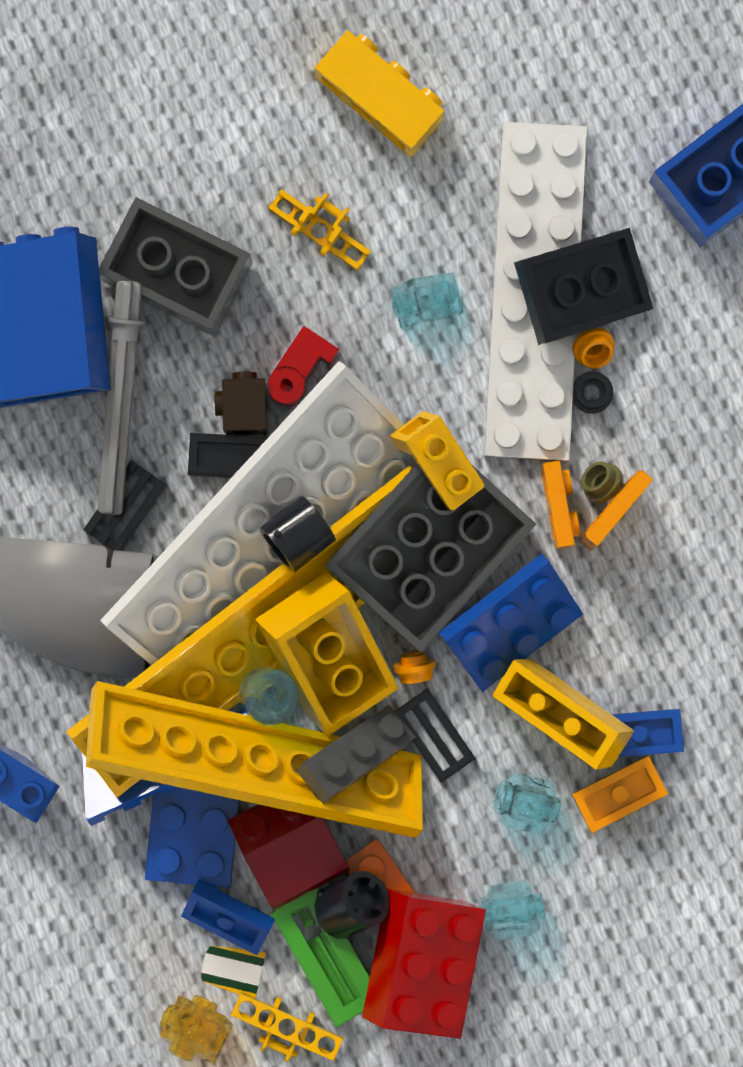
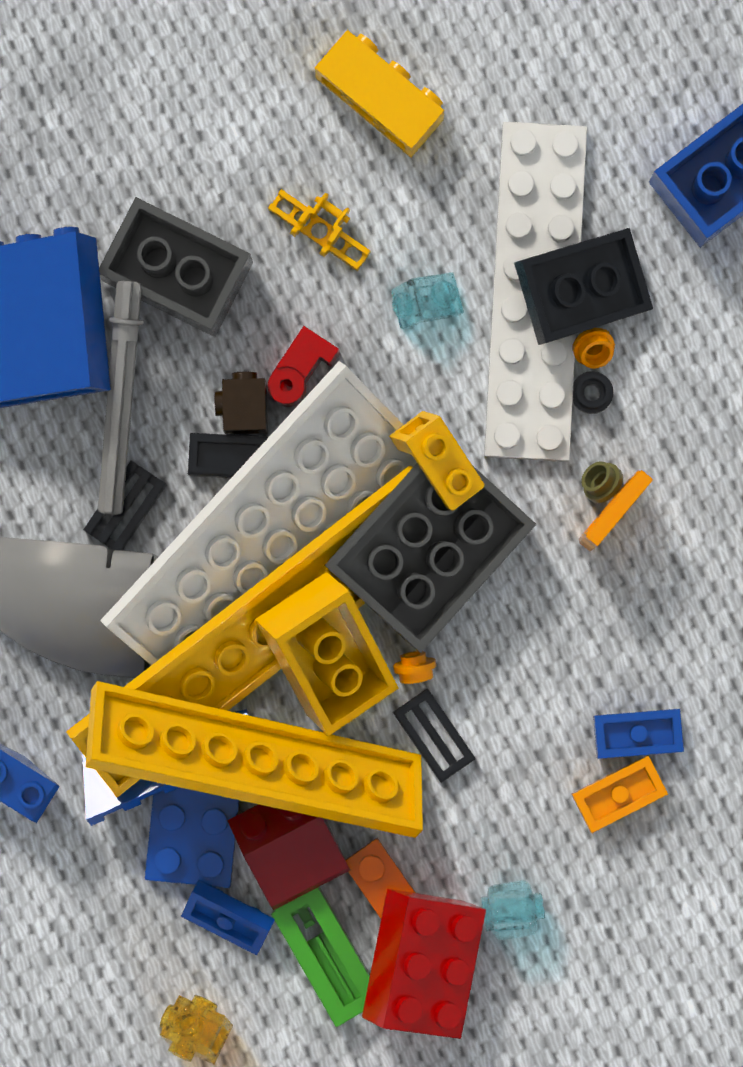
sticker [201,946,266,998] -> none
yellow piece [231,992,344,1063] -> none
clear light blue head [239,666,300,725] -> none
black piece [259,496,336,573] -> none
dark grey plate [296,705,416,804] -> none
black piece [314,871,390,939] -> none
blue plate [439,553,583,692] -> none
yellow brick [492,659,634,770] -> none
clear light blue head [494,773,561,834] -> none
light orange plate [540,460,580,550] -> none

